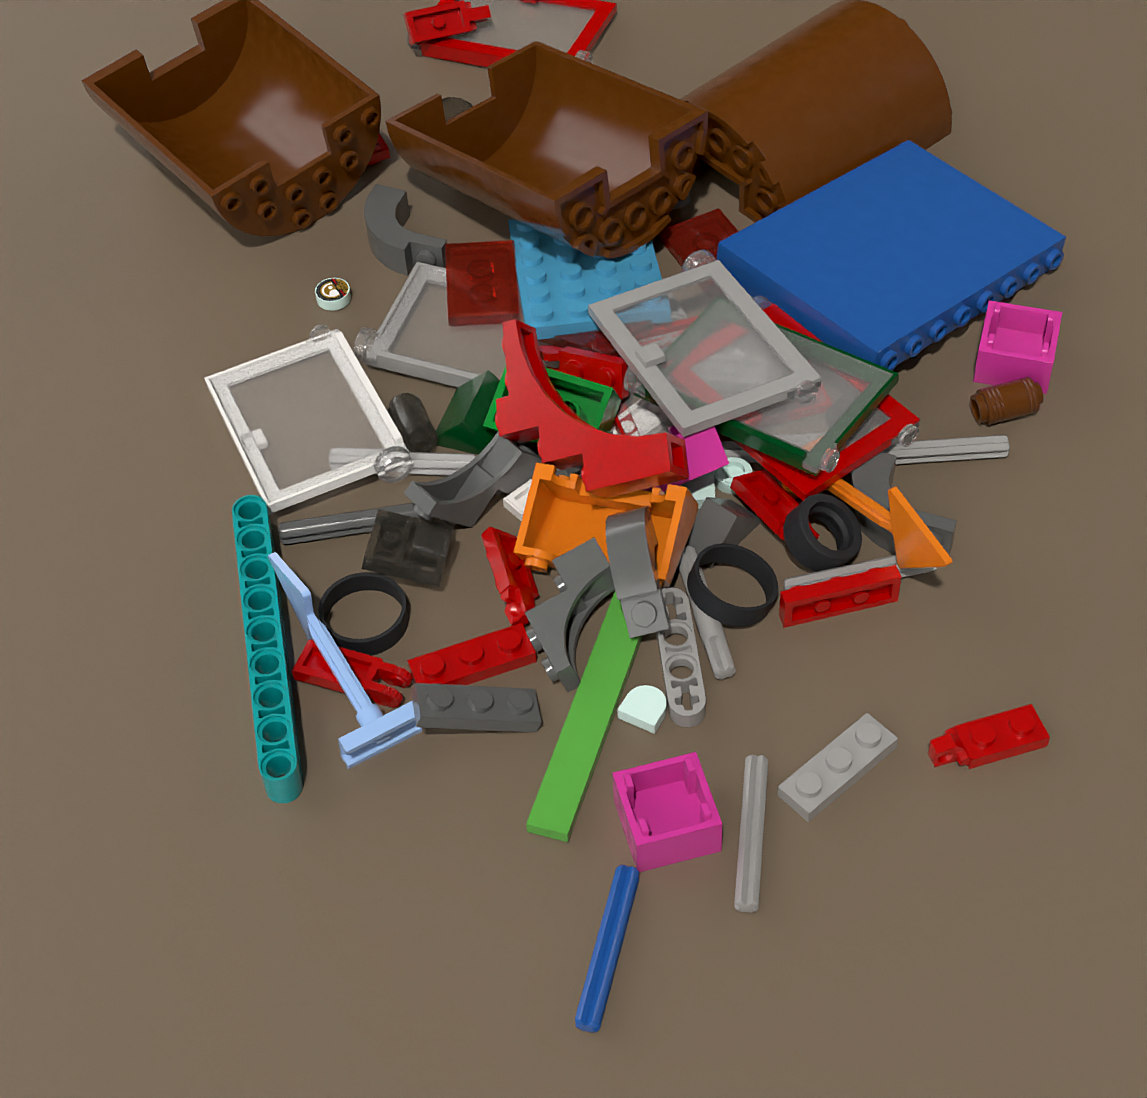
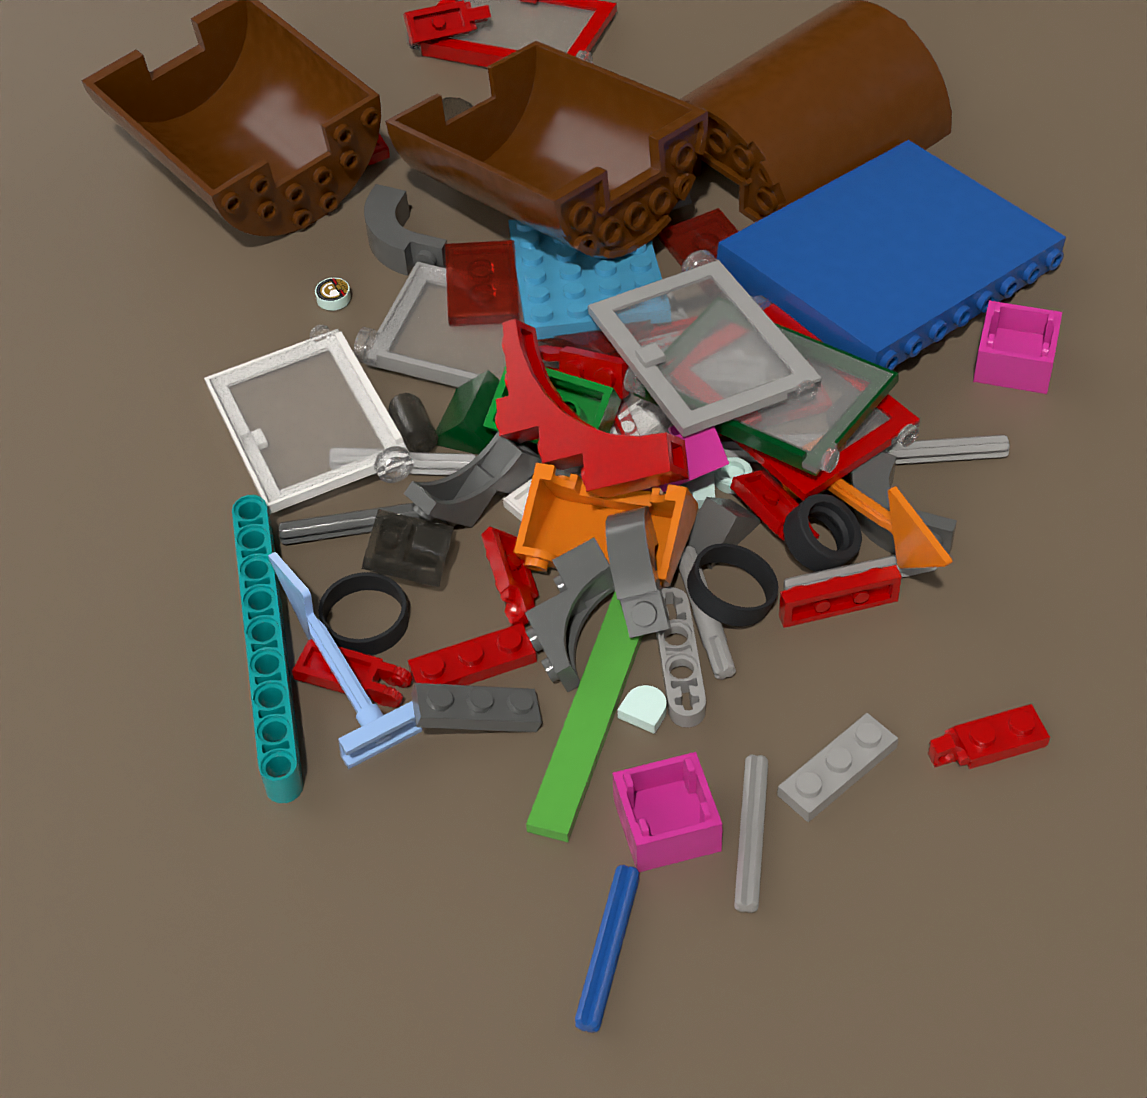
reddish brown head [970,377,1044,426] -> none

